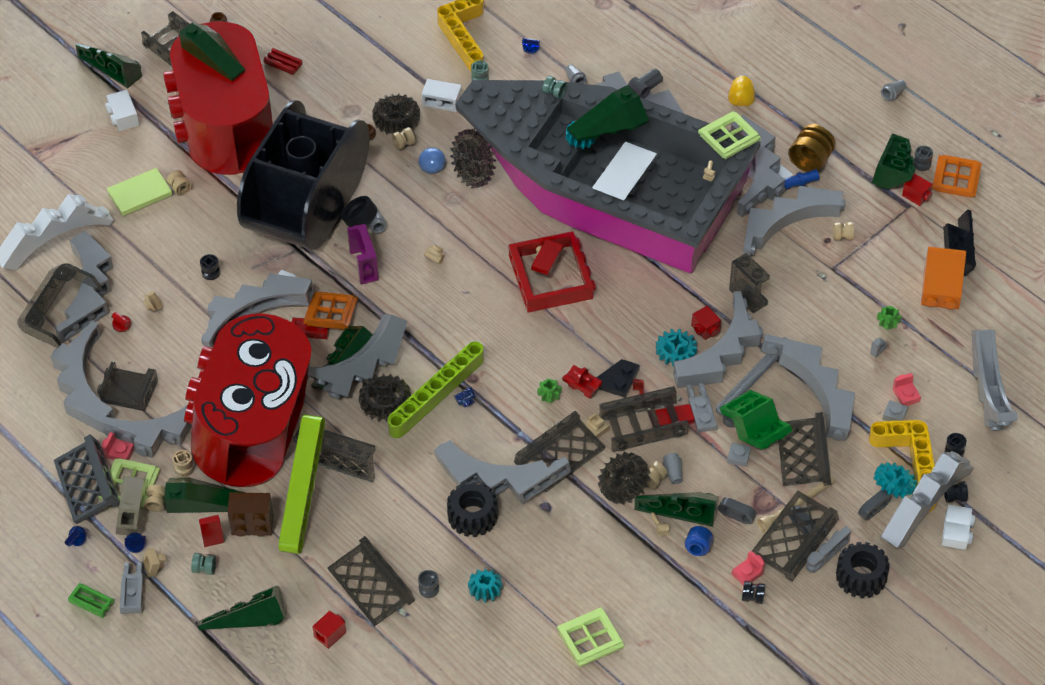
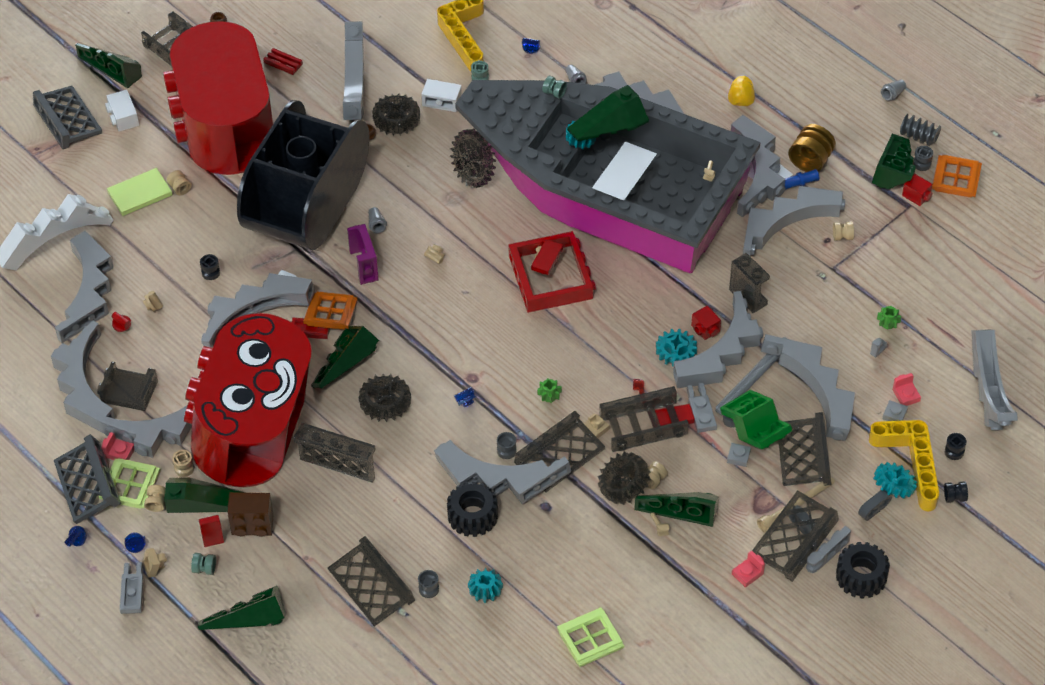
clear smoke windscreen [17,263,102,348] -> none
bright green tile [68,583,115,618] -> none
dark tan slope [116,476,144,537] -> none
dark green wedge [179,23,245,81] -> none
lime beam [278,414,325,554] -> none
light grey arch [307,314,407,399] -> none
red brick [312,610,346,649] -> none
black tyre [341,196,378,227] -> none
lime beam [388,341,484,438] -> none
tan wheel [392,127,416,150] -> none
medium blue hair [418,147,447,174] -> none
red hips [562,365,602,399] -> none
black wing [596,359,640,398] -> none
dark grey piece [628,69,663,99] -> none
light grey cone [662,453,683,484] -> none
blue head [685,526,713,556] -> none
yellowish green piece [698,111,761,159] -> none
dark grey beam [718,497,757,524] -> none
black wheel [742,581,765,604] -> none
light grey arch [881,451,974,548] -> none
orange slope [921,246,966,310] -> none
white brick [941,504,975,550] -> none
black bracket [943,209,976,276] -> none
none -> dark grey fence [33,86,102,150]
none -> light grey arch [343,21,364,120]
none -> dark grey wheel [497,432,517,459]
none -> dark grey piece [900,113,941,146]

